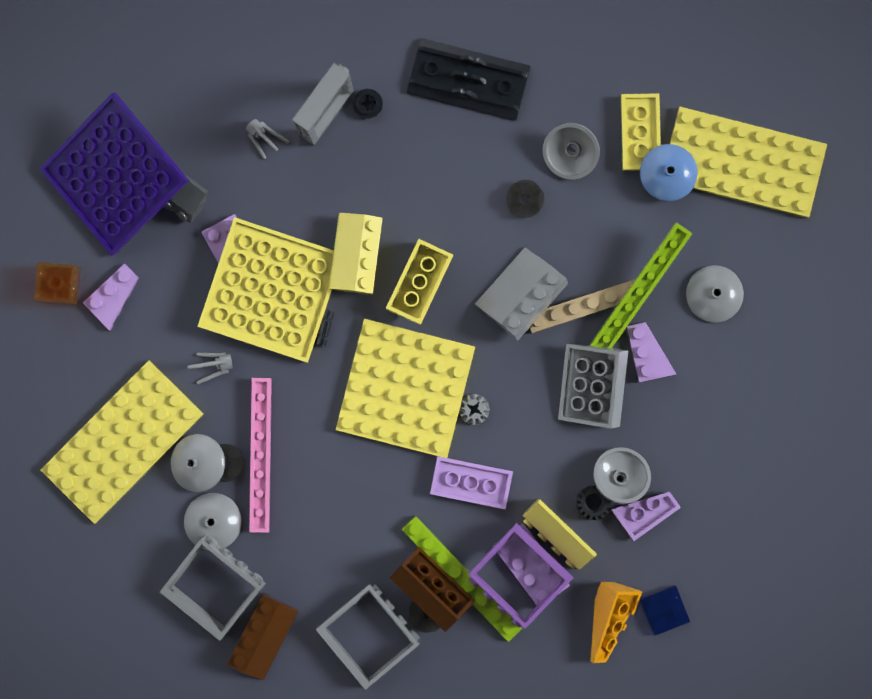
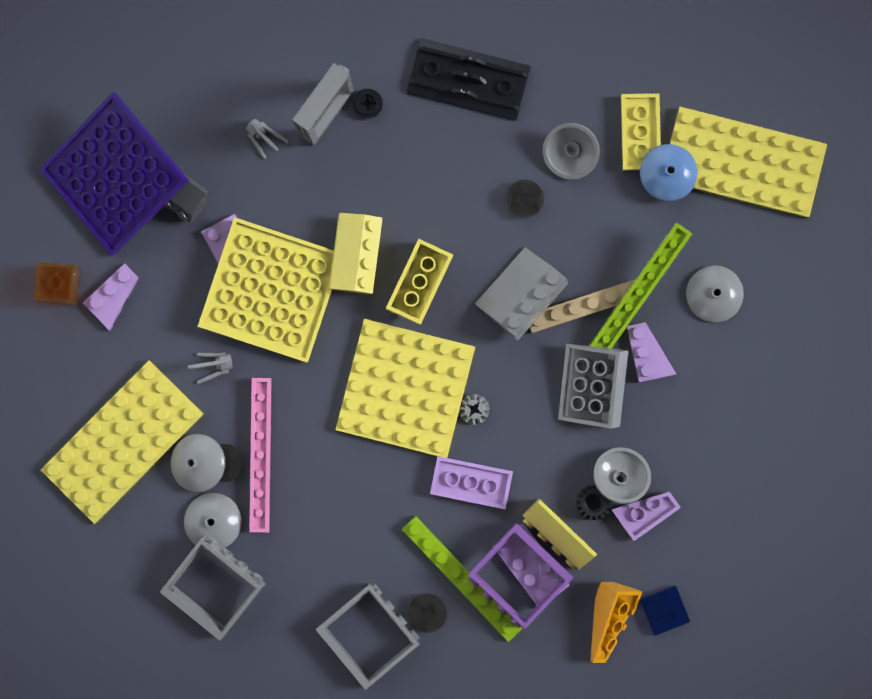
reddish brown slope [227,593,299,680] -> none
black axle [315,310,334,347] -> none
reddish brown slope [389,547,475,633] -> none

